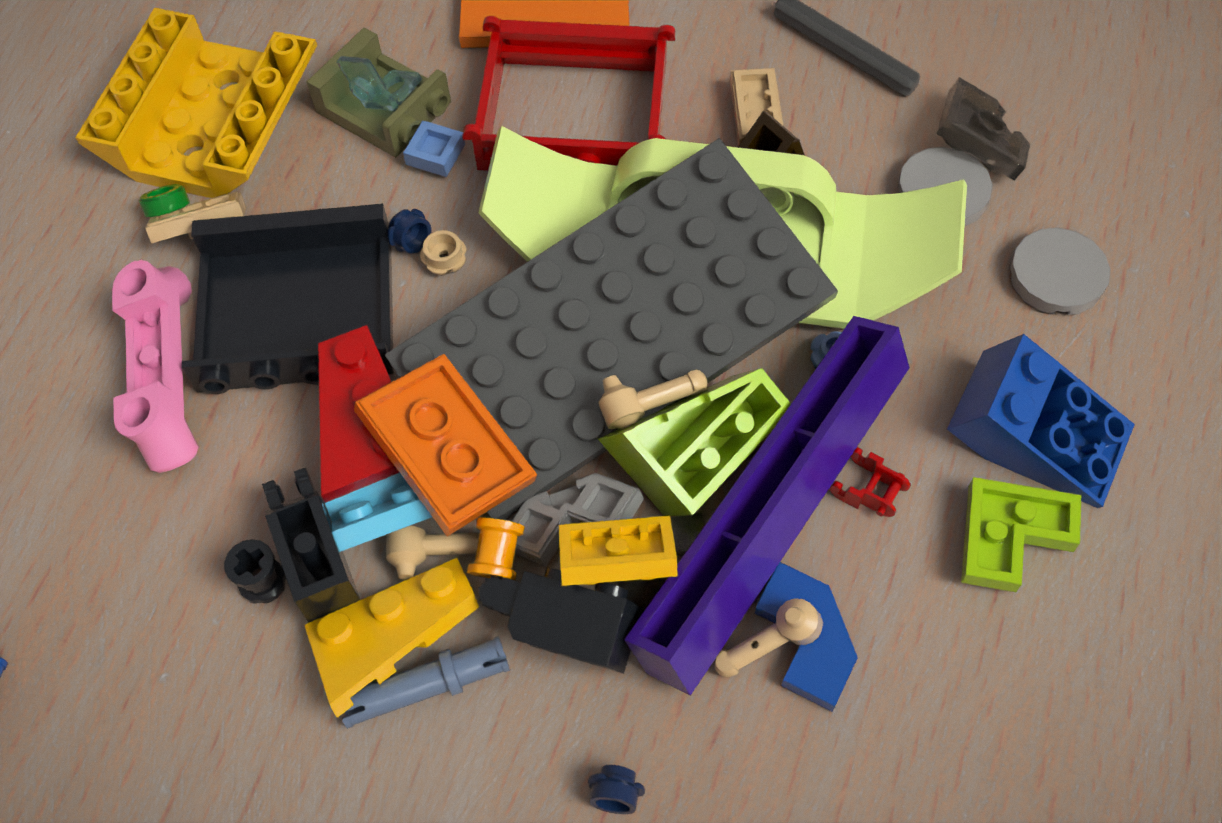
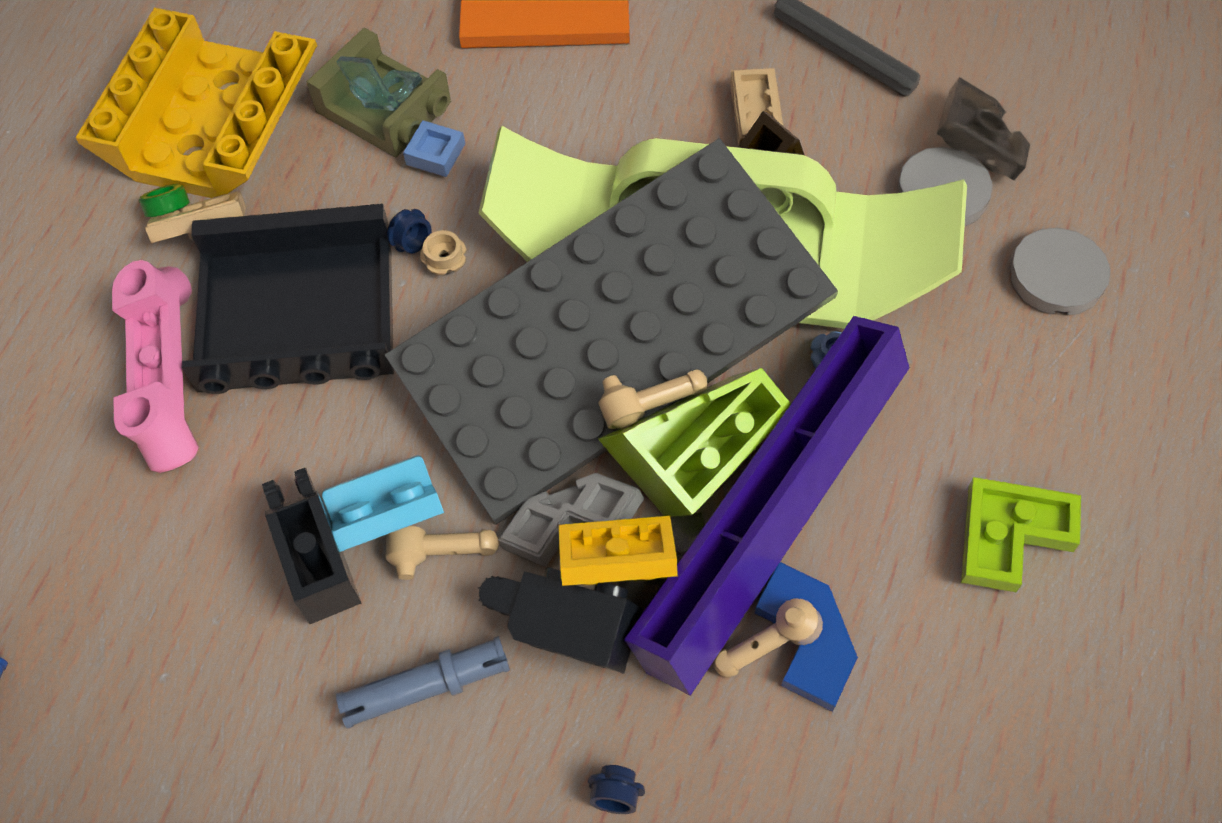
black bush [224,539,286,604] -> none
yellow wing [304,558,479,718] -> none
red wing [318,325,400,503] -> none
orange tile [354,354,538,537] -> none
red window [462,16,676,171] -> none
light orange bush [467,518,525,581] -> none
red piece [830,447,911,517] -> none
blue slope [947,334,1135,508] -> none

